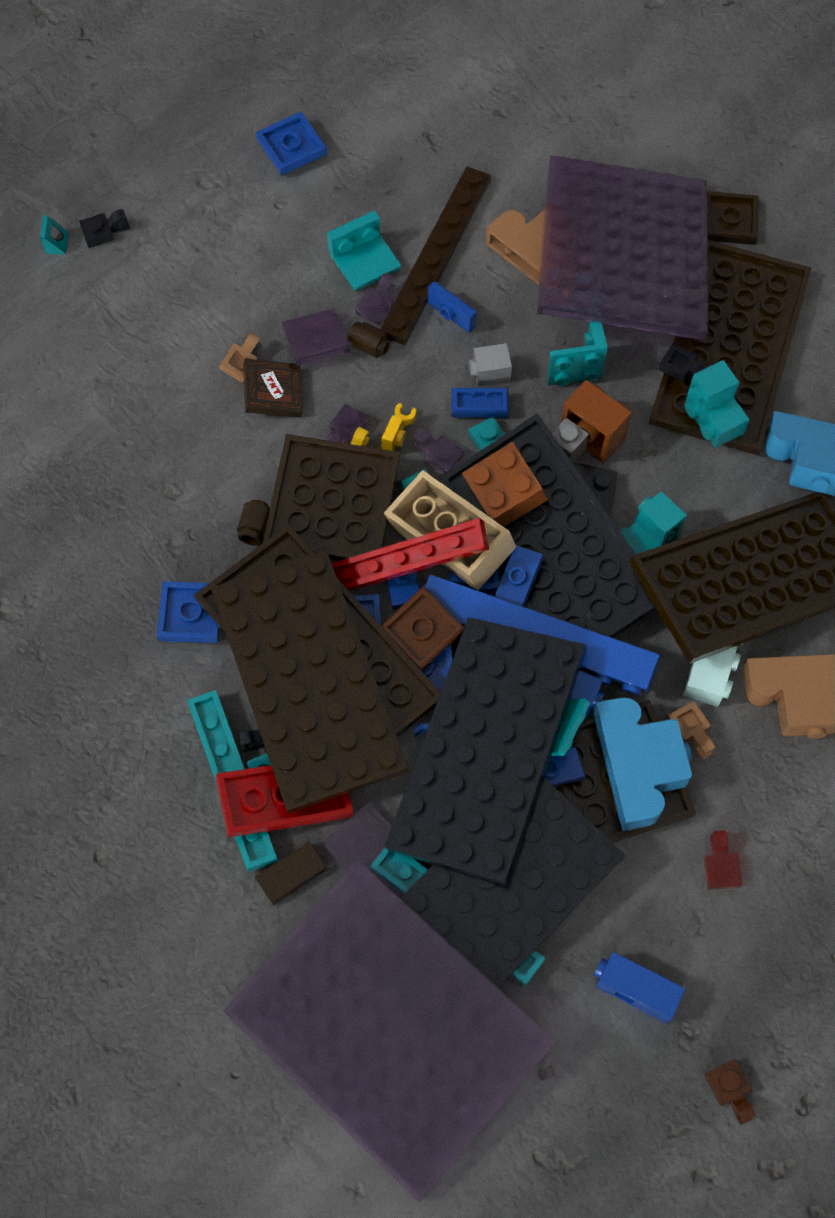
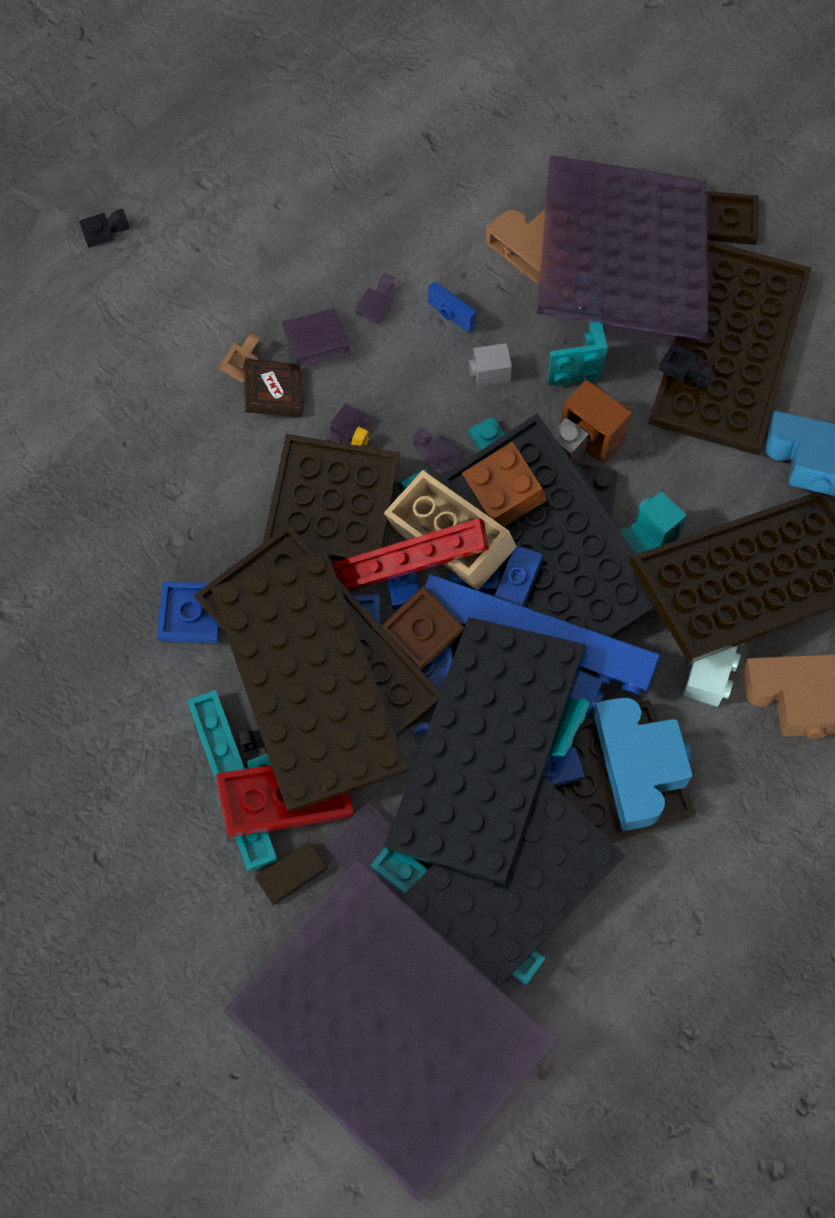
teal slope [40,215,69,255] -> none
dark brown brick [237,500,270,546] -> none
blue plate [255,112,327,176] -> none
teal bracket [327,210,401,291] -> none
dark brown brick [347,321,391,358] -> none
dark brown plate [381,166,491,345] -> none
yellow plate [382,403,416,451] -> none
blue plate [451,388,509,418] -> none
blue brick [594,952,686,1024] -> none
medium nougat plate [667,701,715,760] -> none
teal brick [684,360,750,448] -> none
clear red plate [704,830,742,890] -> none
reddish brown plate [704,1059,756,1125] -> none

